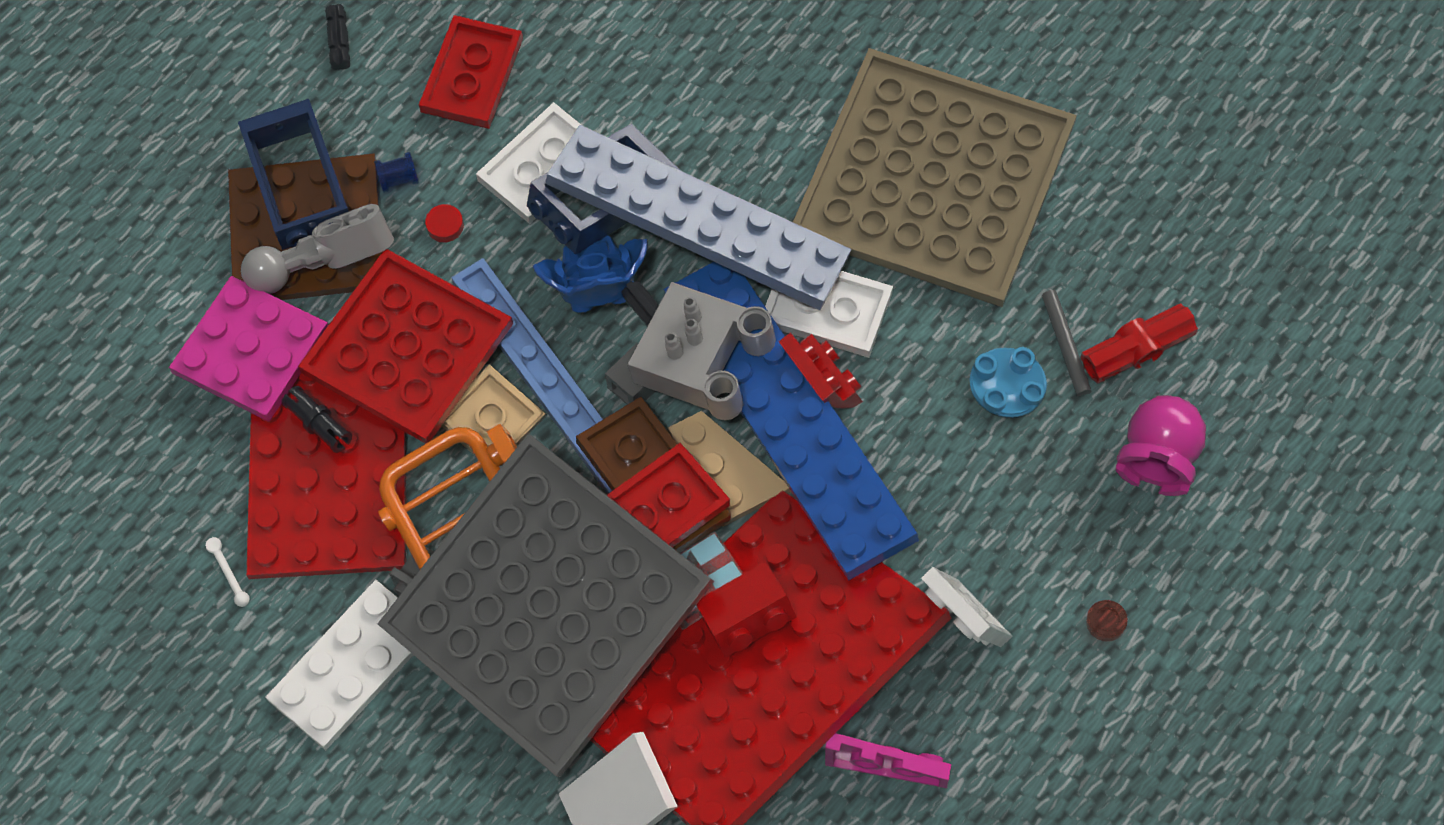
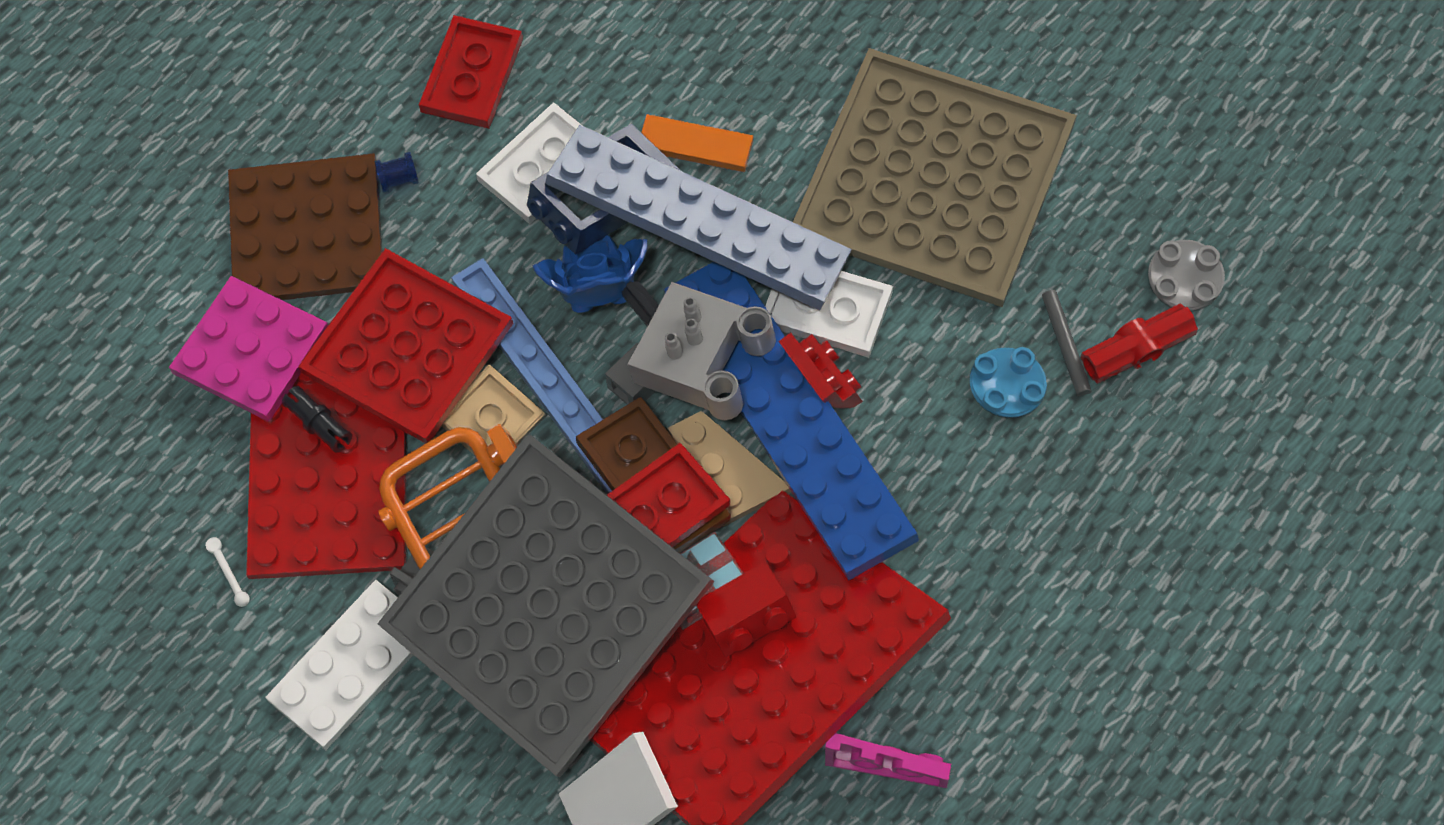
dark blue window [238,99,349,250] -> none
light grey beam [241,204,394,294] -> none
black axle [325,4,351,70] -> none
red tile [425,204,464,242] -> none
white plate [921,567,1013,647] -> none
clear red tile [1086,600,1128,641] -> none
dark pink tile [1115,395,1206,496] -> none
none -> orange tile [641,114,753,172]
none -> light grey dish [1148,240,1225,310]

